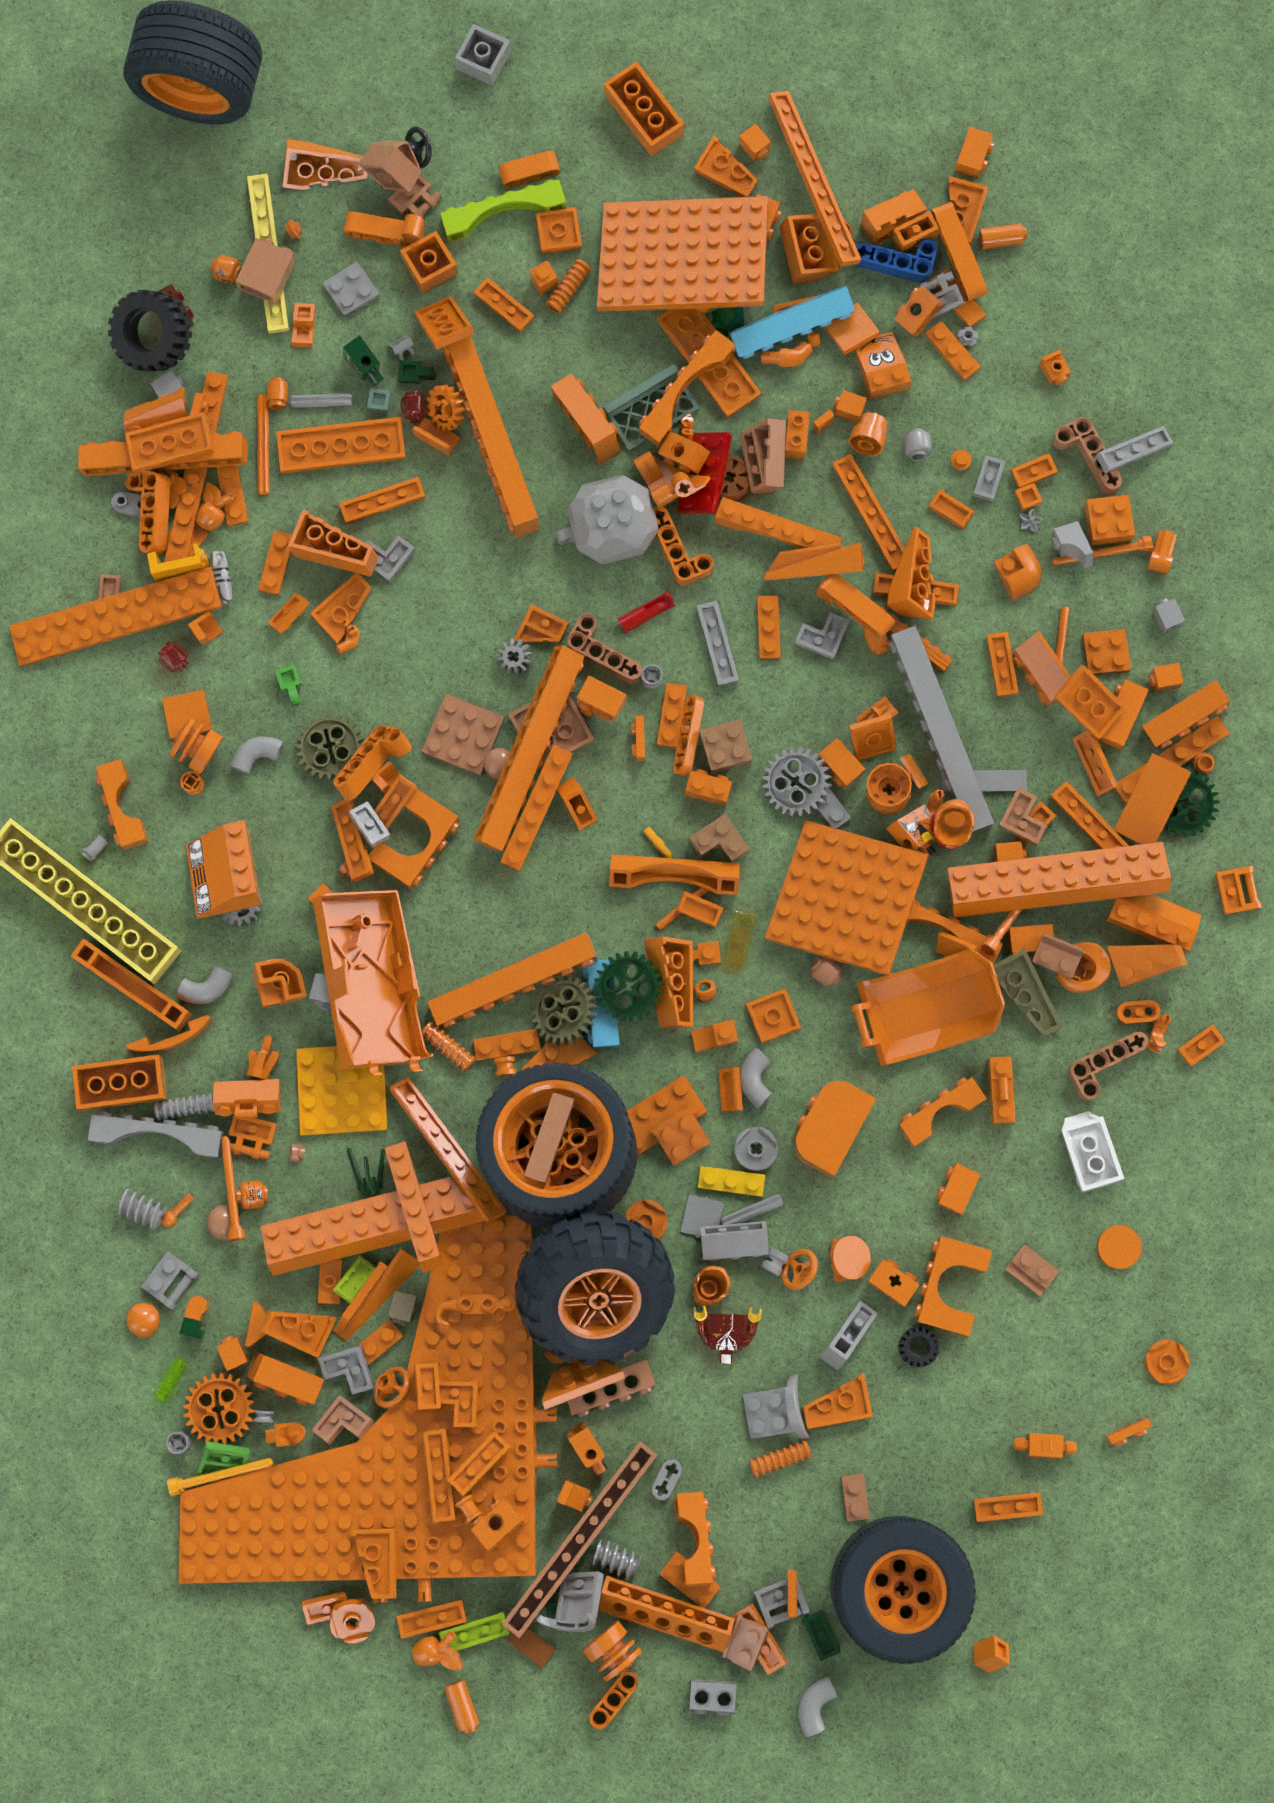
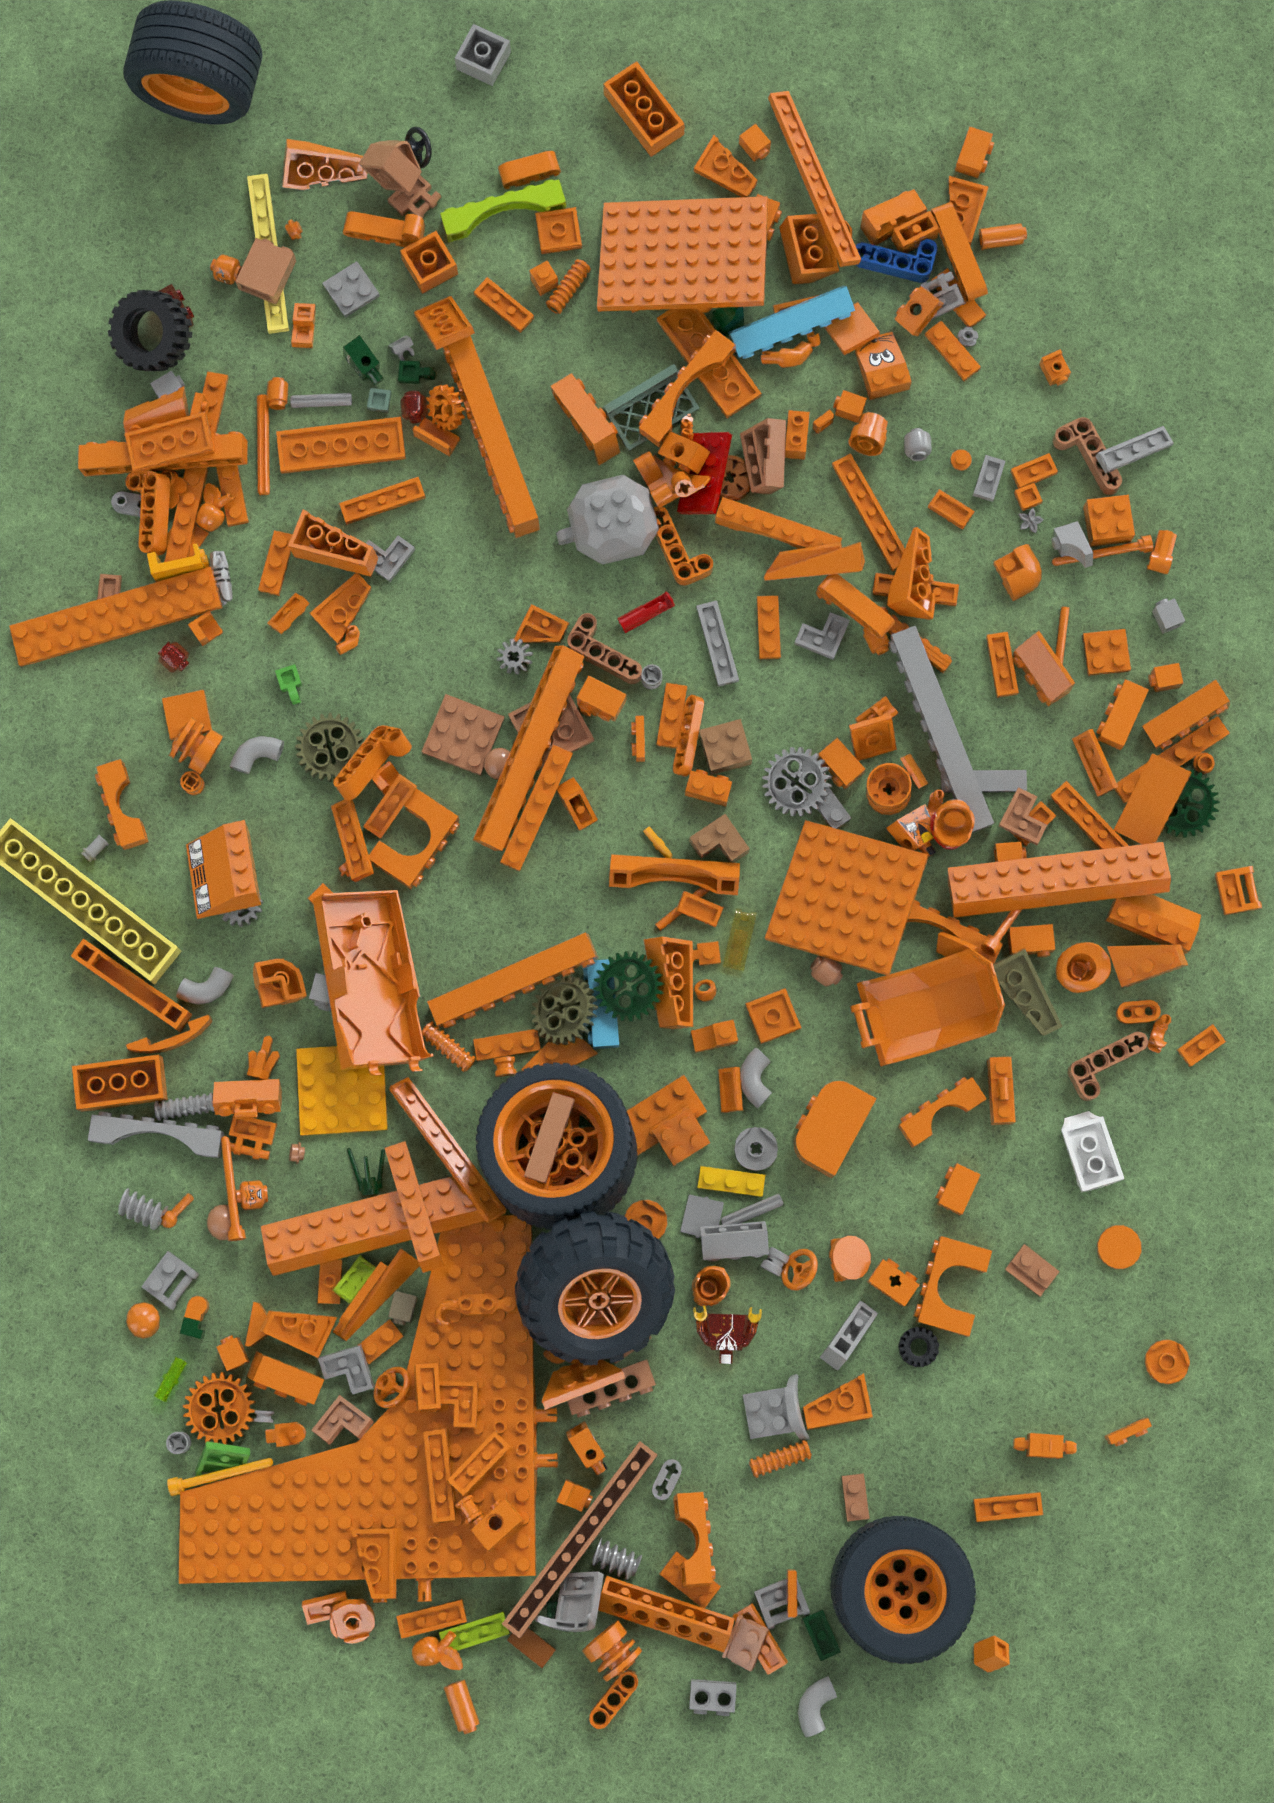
light grey plate [349,801,390,848] -> none
nougat plate [1032,933,1085,978] -> none
orange plate [1053,665,1126,739] -> none

